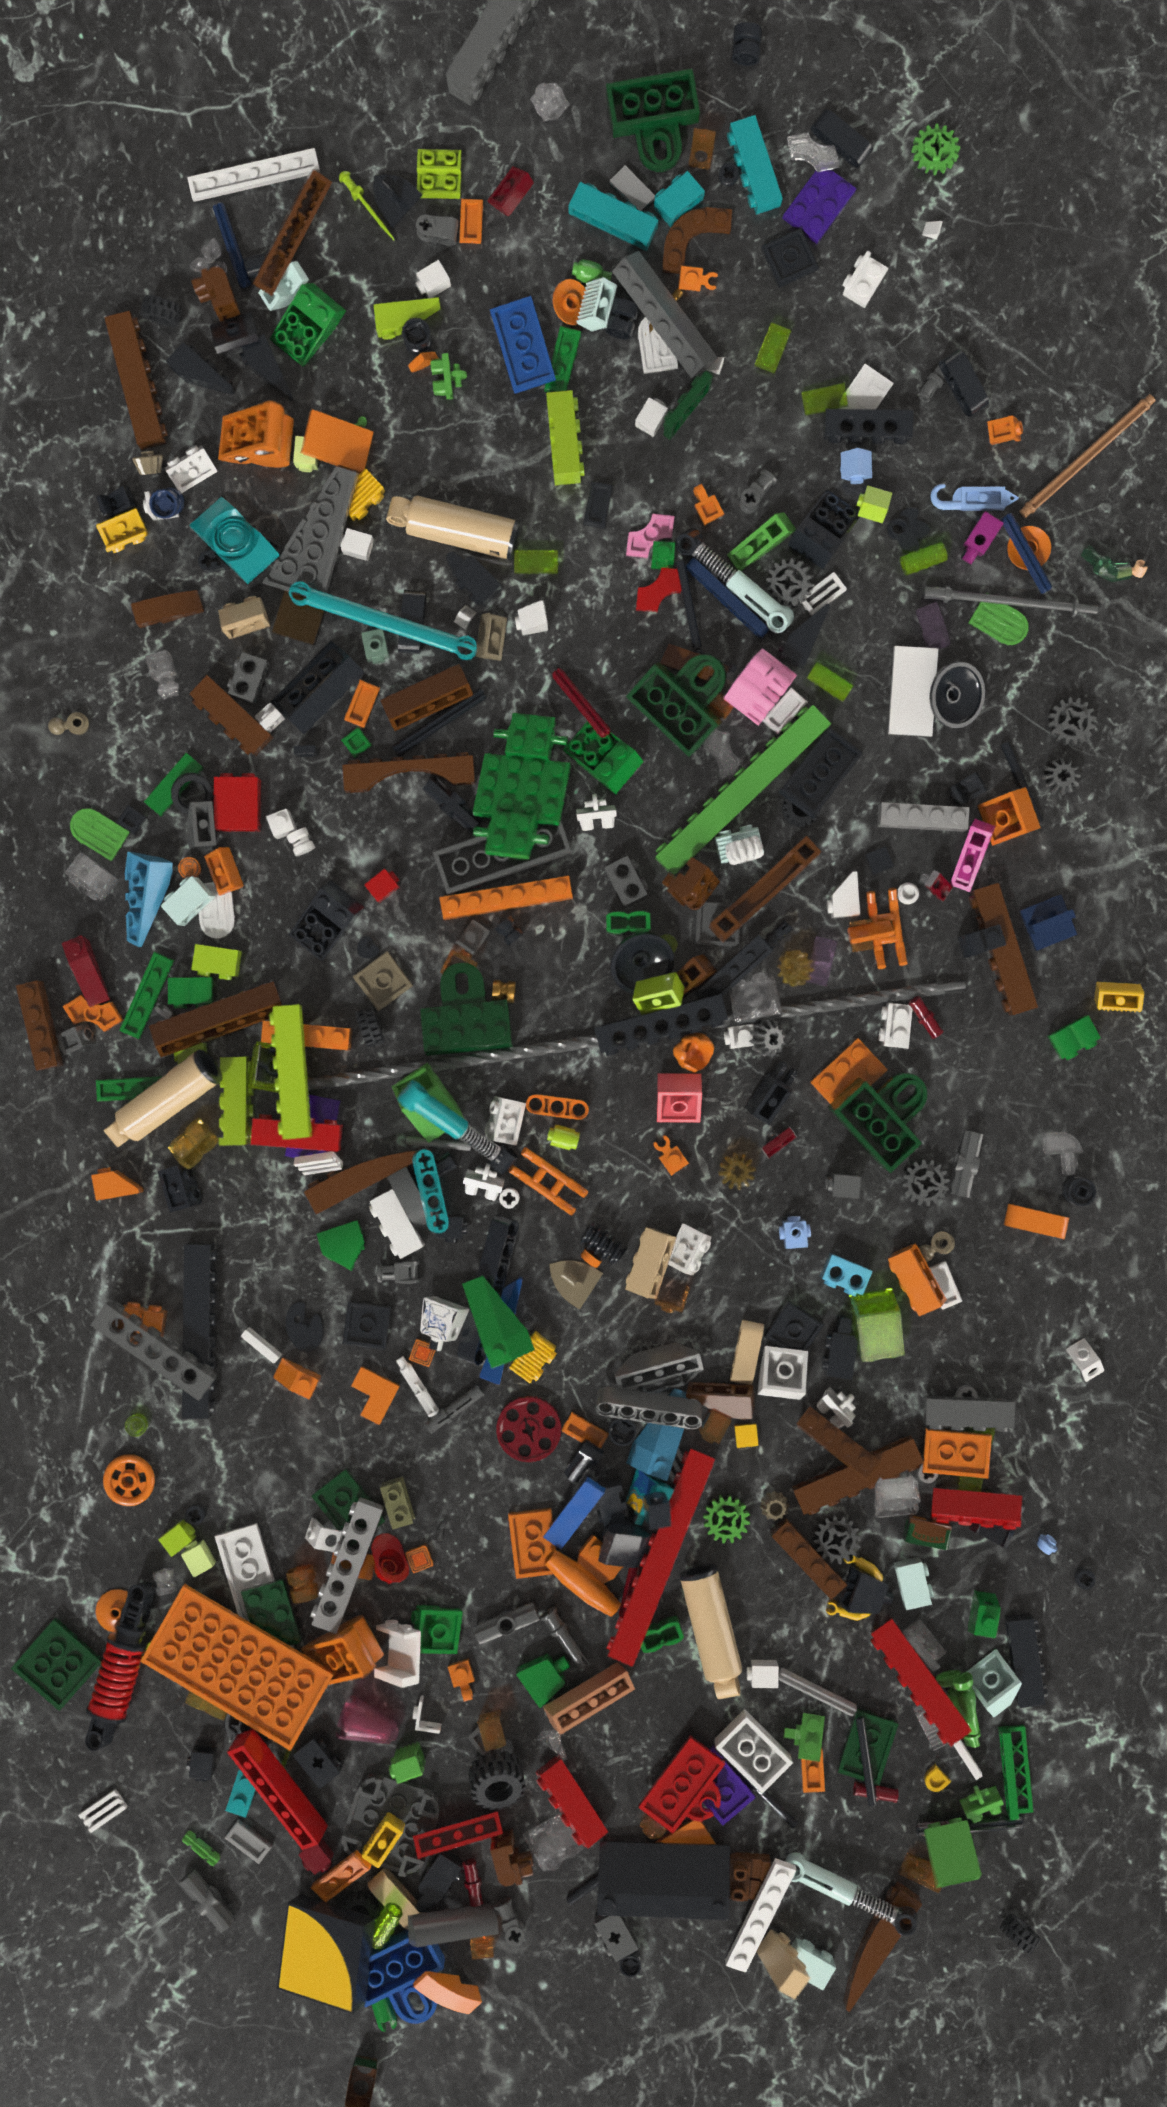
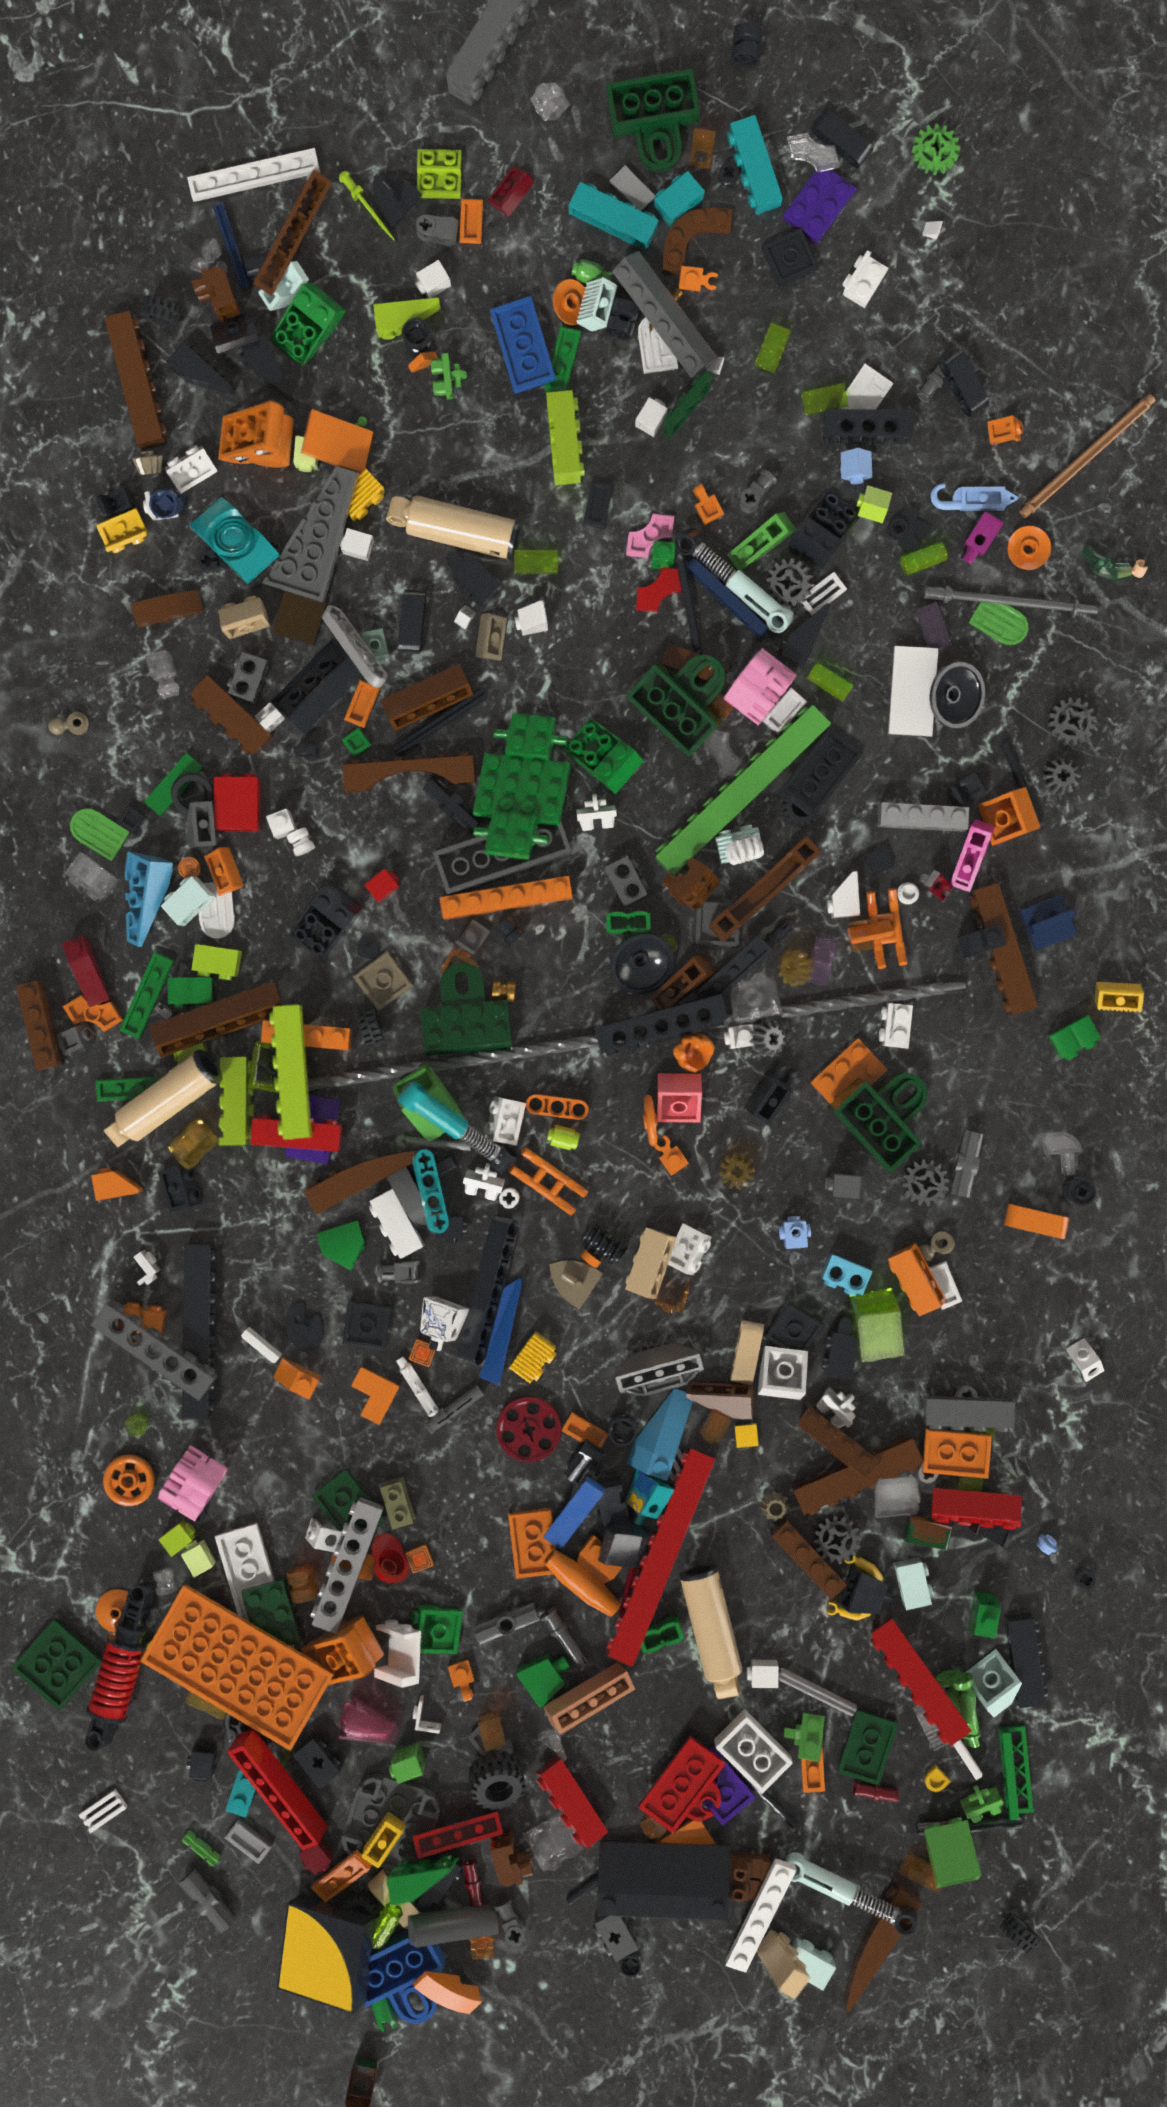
teal piece [289,581,477,660] -> none
white tile [294,1151,343,1175] -> none
green wedge [462,1276,535,1368] -> none
dark red axle [552,668,610,738] -> none
dark grey beam [596,1387,702,1429] -> none
lime brick [633,972,685,1015] -> none
black brick [643,1492,671,1530] -> none
bright green gear [703,1495,750,1543] -> none
dark red piece [761,1124,797,1159] -> none
black bar [856,1716,877,1806] -> none
clear bracket [903,1619,946,1673] -> none
dark red pin [908,996,943,1039] -> none
dark blue axle [1001,513,1052,594] -> none
none -> white bracket [134,1250,160,1286]
none -> bright pink piece [158,1445,228,1521]
none -> light grey beam [322,605,387,687]
none -> green slope [386,1853,459,1905]
none -> orange plate [643,1094,658,1146]

